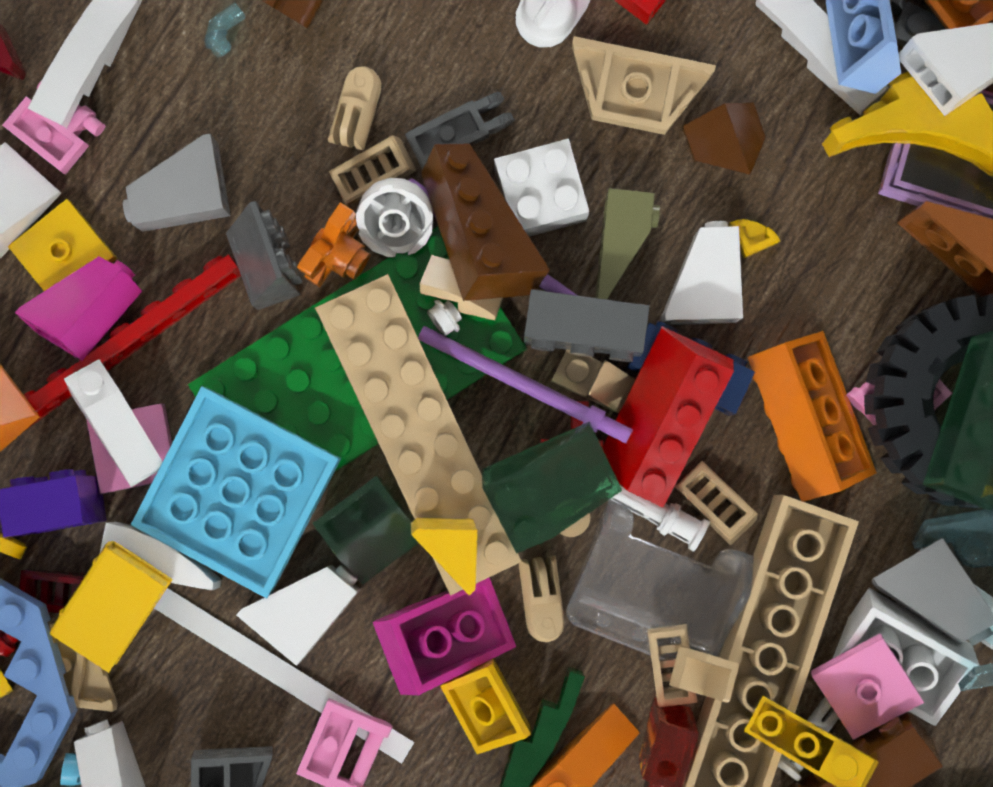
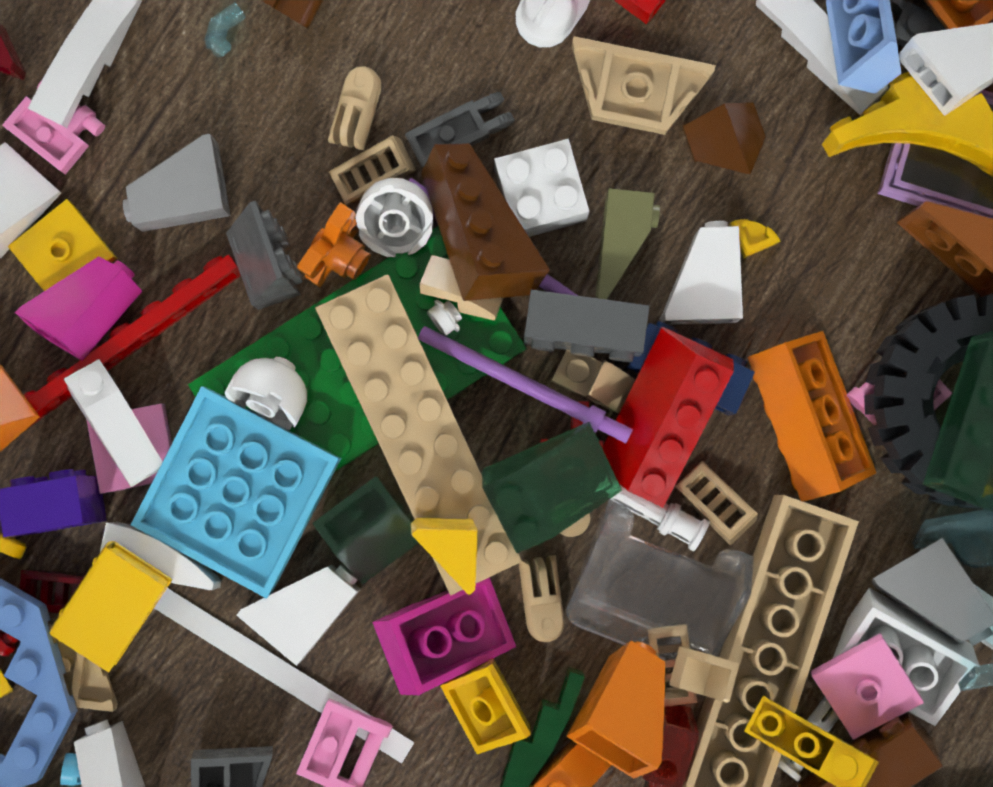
none -> white cylinder [225,357,307,430]
none -> orange slope [566,640,665,779]

